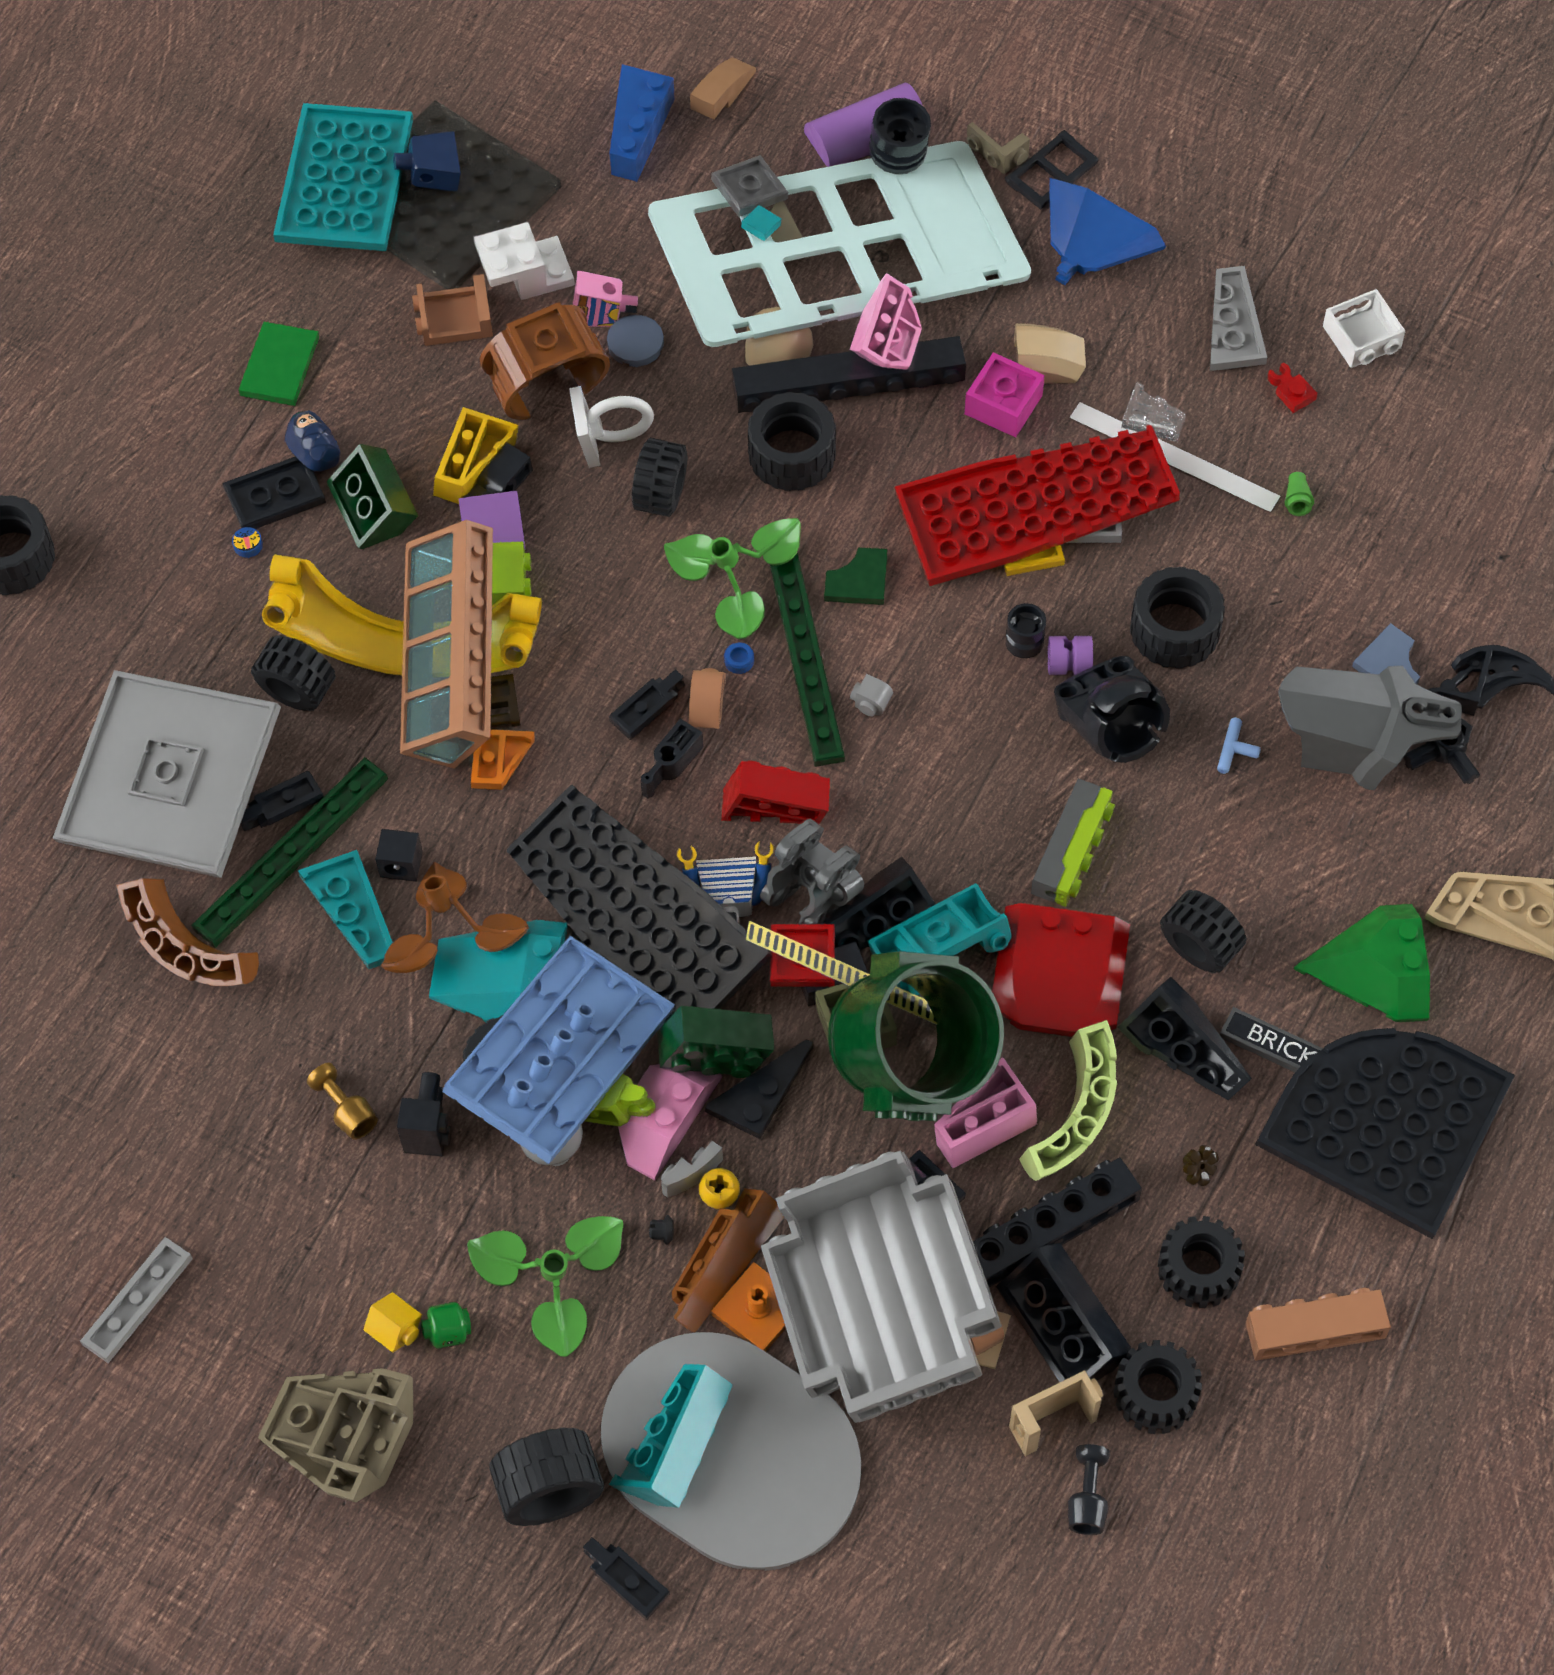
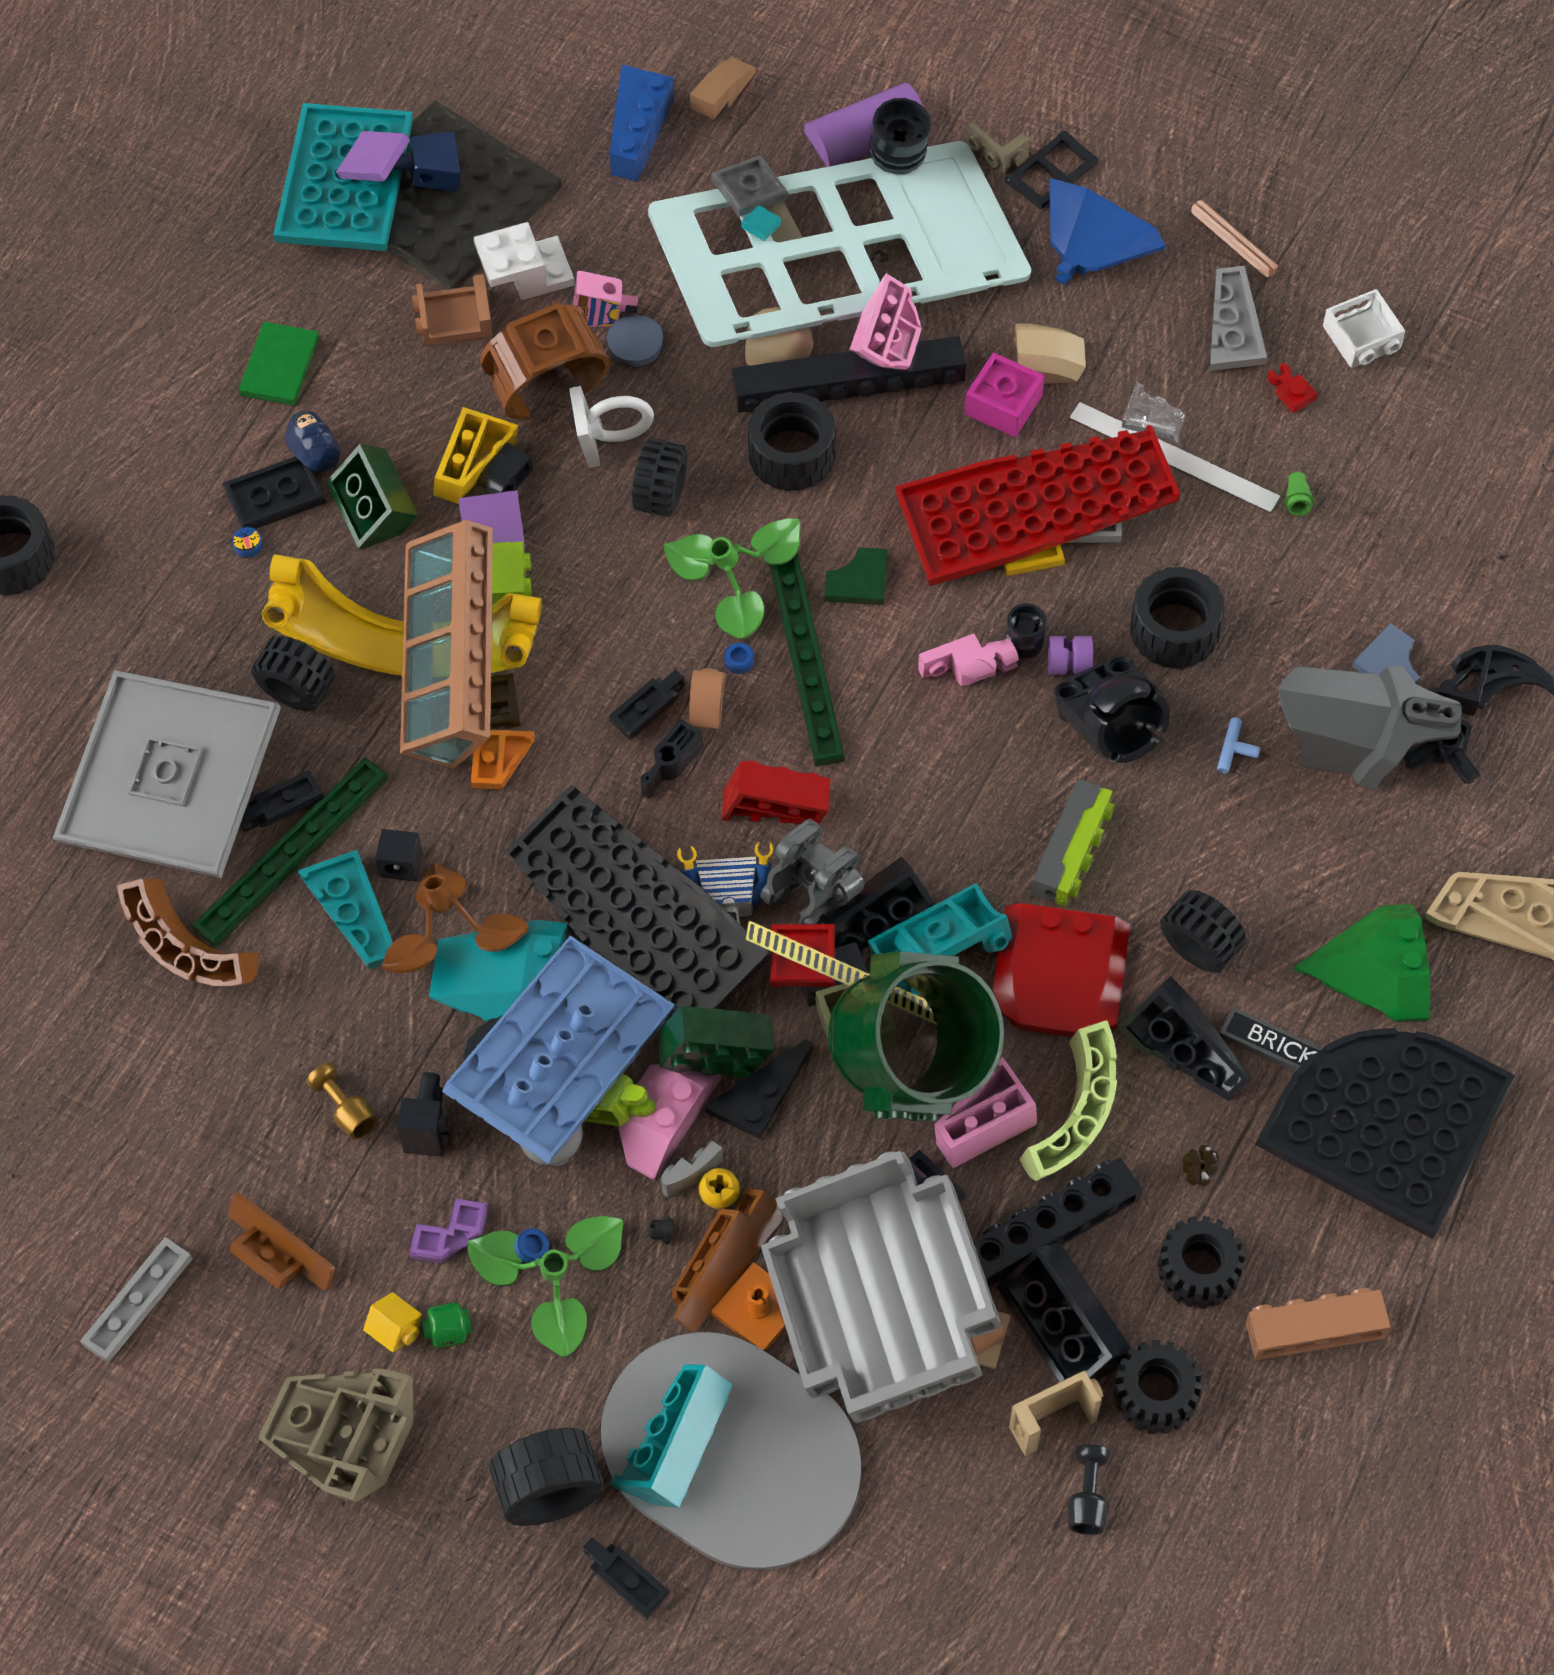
light grey plate [850,674,893,717] -> none
none -> dark orange bracket [228,1192,335,1291]
none -> medium lavender tile [336,131,410,181]
none -> medium lavender tile [409,1199,489,1263]
none -> blue tile [514,1228,549,1263]
none -> bright pink plate [918,634,1019,686]
none -> axle [1191,200,1278,278]

